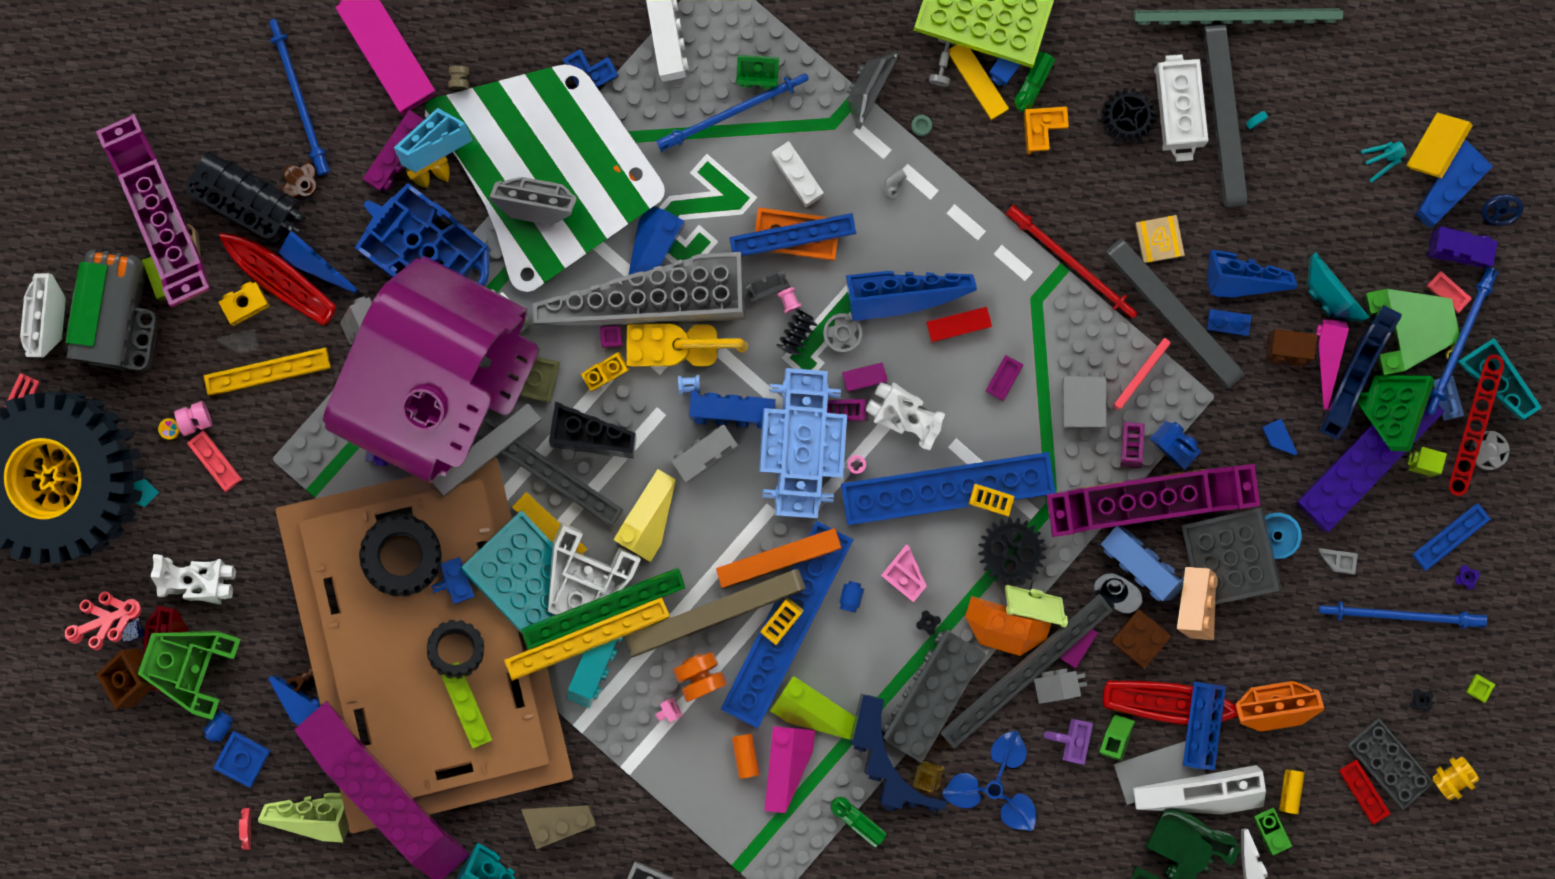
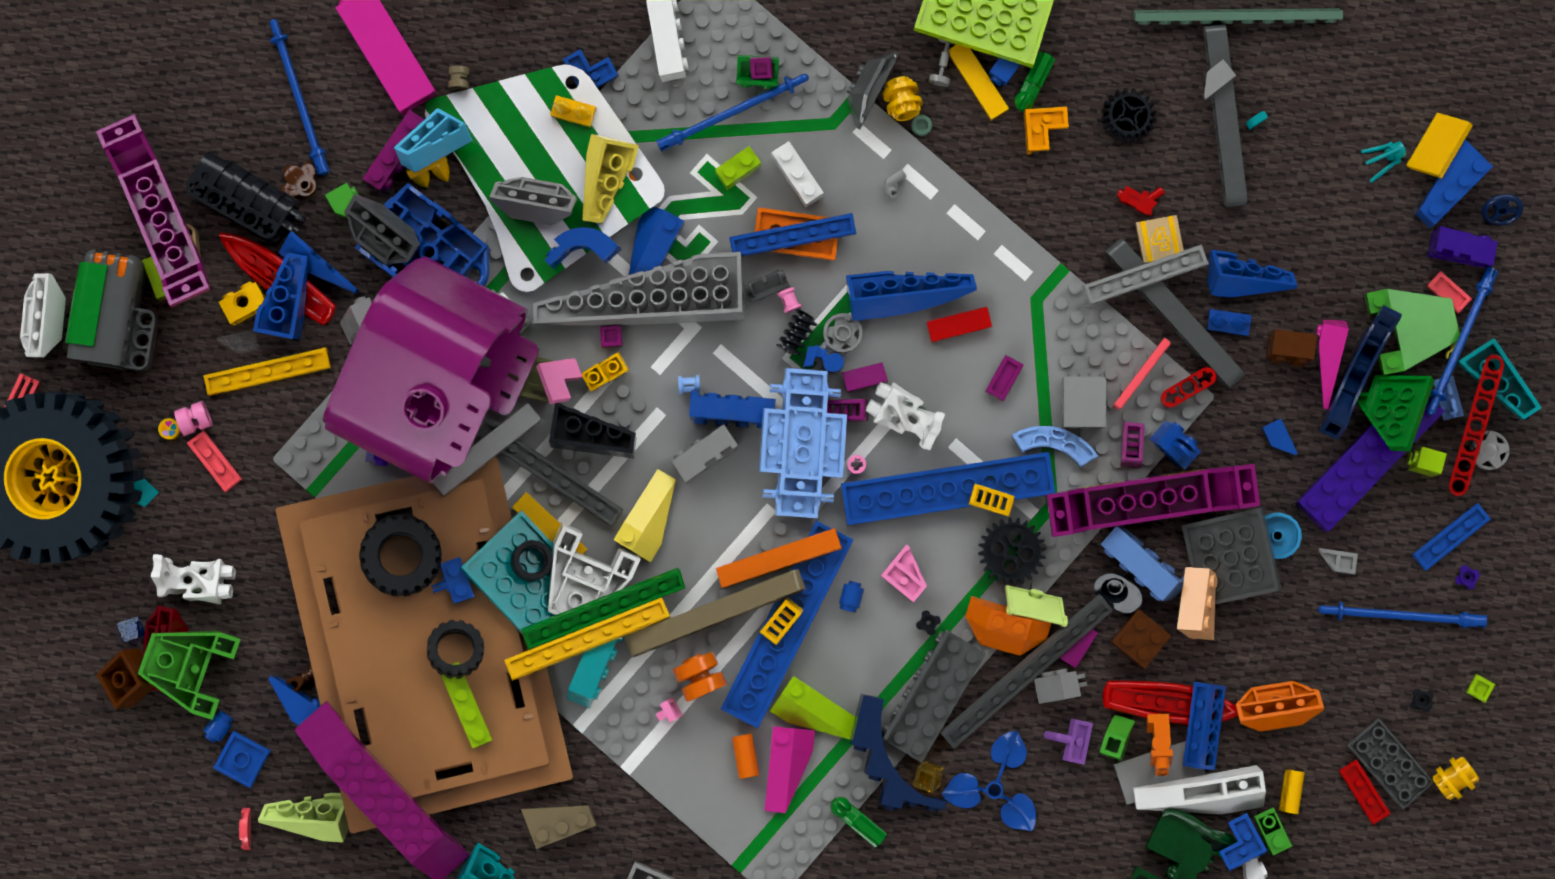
coral plant [65,591,141,650] -> none
yellow plate [627,324,748,367] -> none
red bar [1005,204,1137,318] -> none
white container [1154,54,1208,162] -> none
teal wedge [1307,253,1369,322] -> none
none -> blue wedge [253,253,309,340]
none -> bright green slope [325,183,359,219]
none -> dark grey wedge [344,194,420,265]
none -> black tyre [510,540,553,582]
none -> bright pink tile [536,358,582,404]
none -> blue arch [545,228,622,269]
none -> yellow tile [550,95,597,128]
none -> light yellow wedge [582,134,639,224]
none -> lime brick [715,146,761,190]
none -> magenta tile [750,56,772,79]
none -> blue leg [803,345,844,373]
none -> yellow piece [882,76,923,121]
none -> light blue tile [1012,426,1098,468]
none -> light grey tile [1083,245,1209,306]
none -> red piece [1116,186,1165,216]
none -> orange hips [1146,714,1173,776]
none -> red beam [1160,367,1216,408]
none -> light grey tile [1203,59,1236,100]
none -> blue plate [1219,813,1268,871]

